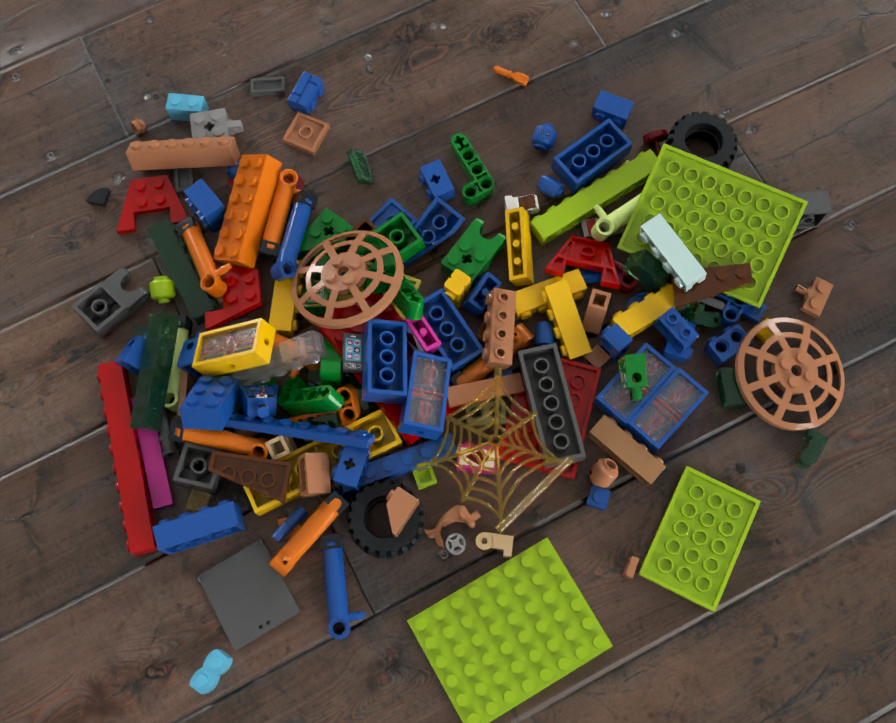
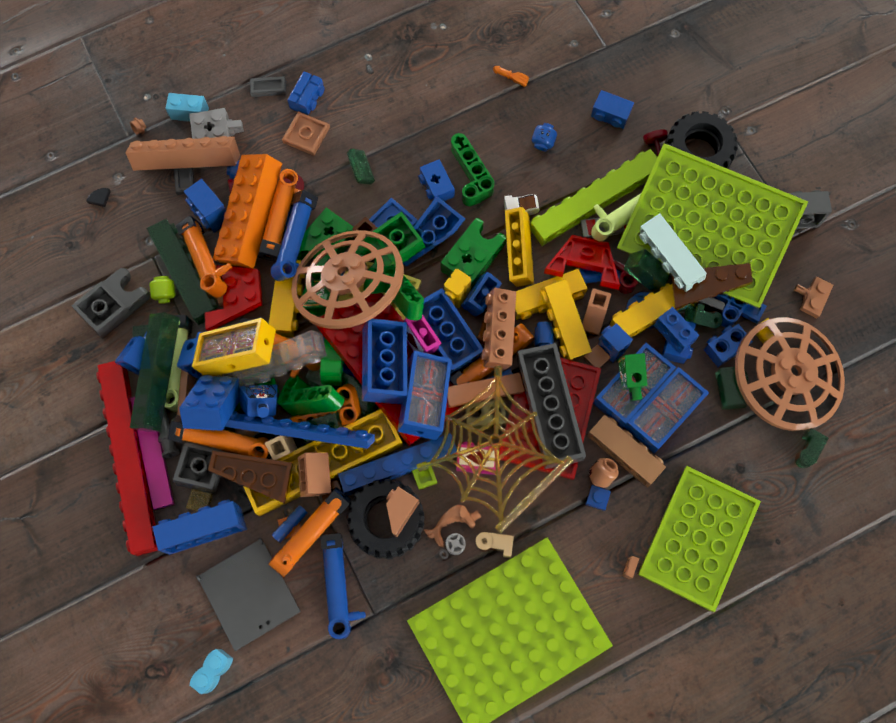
red wing [117,174,188,234] -> none
blue brick [331,445,371,491] -> none
tile [342,333,363,373] -> none
blue brick [536,175,565,200] -> none
blue brick [551,118,633,194] -> none

